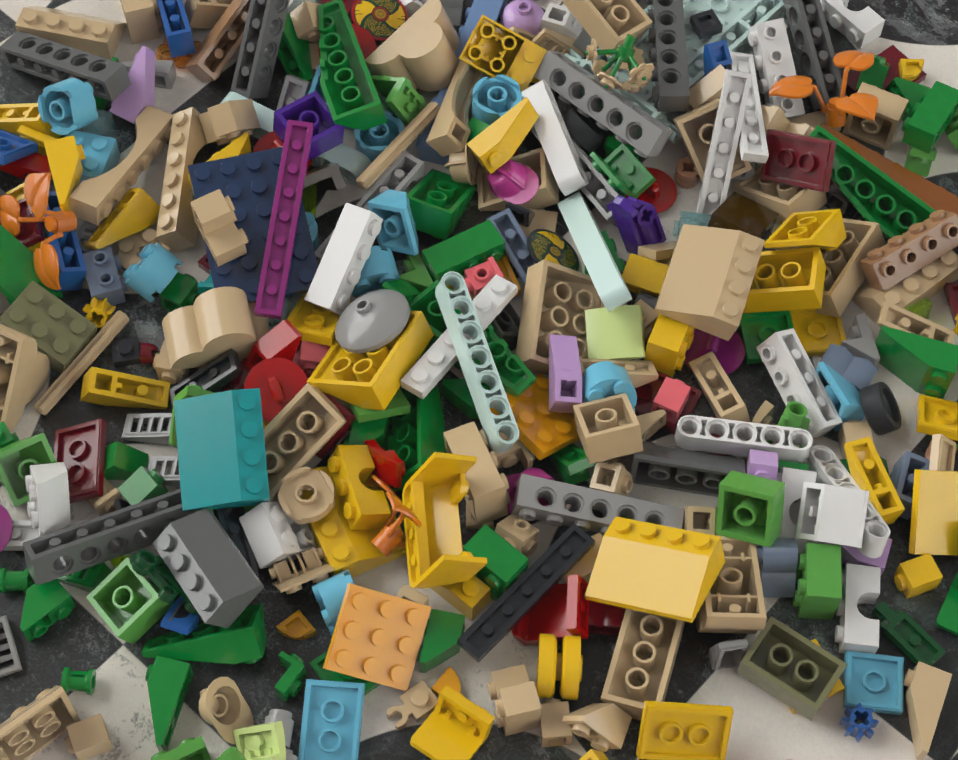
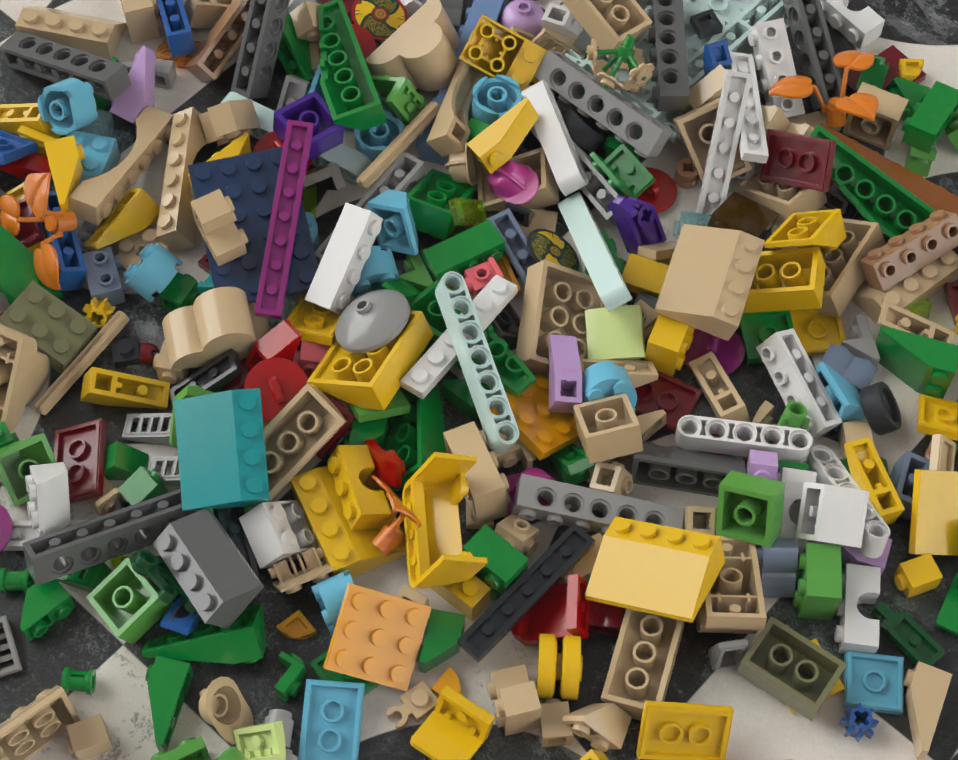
tan plate [278,467,335,524] -> none
coral brick [651,376,691,425] -> none
none -> clear neon green tile [448,198,487,226]

